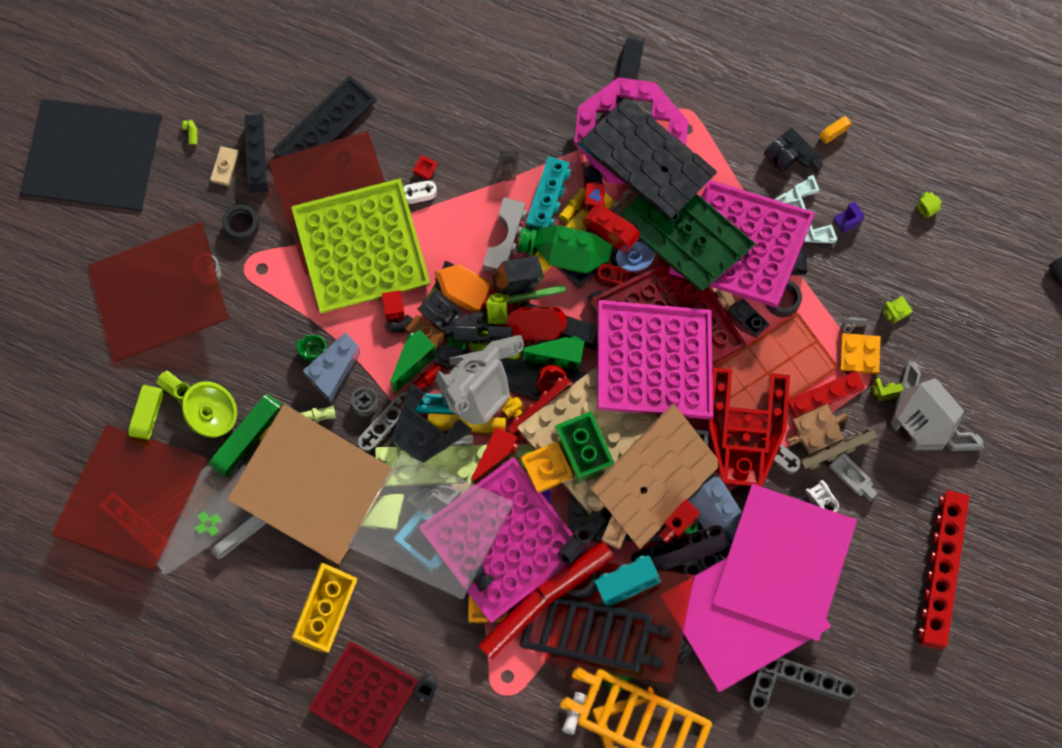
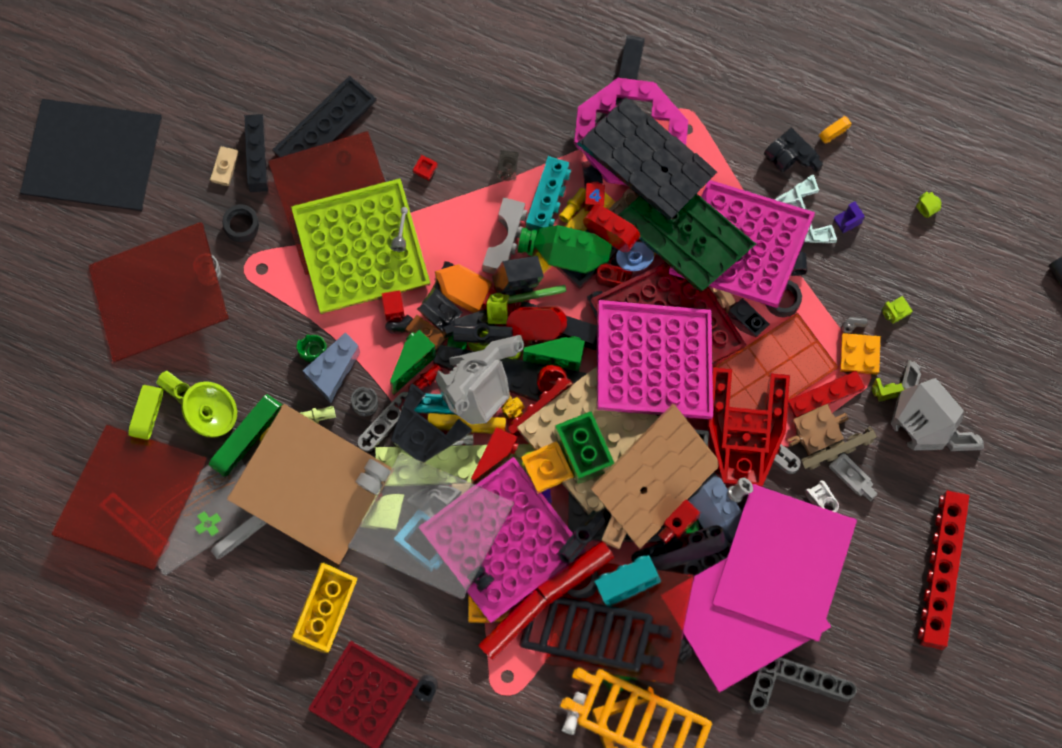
lime arm [182,120,198,144] -> none
white beam [403,181,437,204] -> none
none -> light grey wheel [355,459,391,495]
none -> dark grey hinge [390,207,408,252]
none -> light grey bush [727,478,753,503]

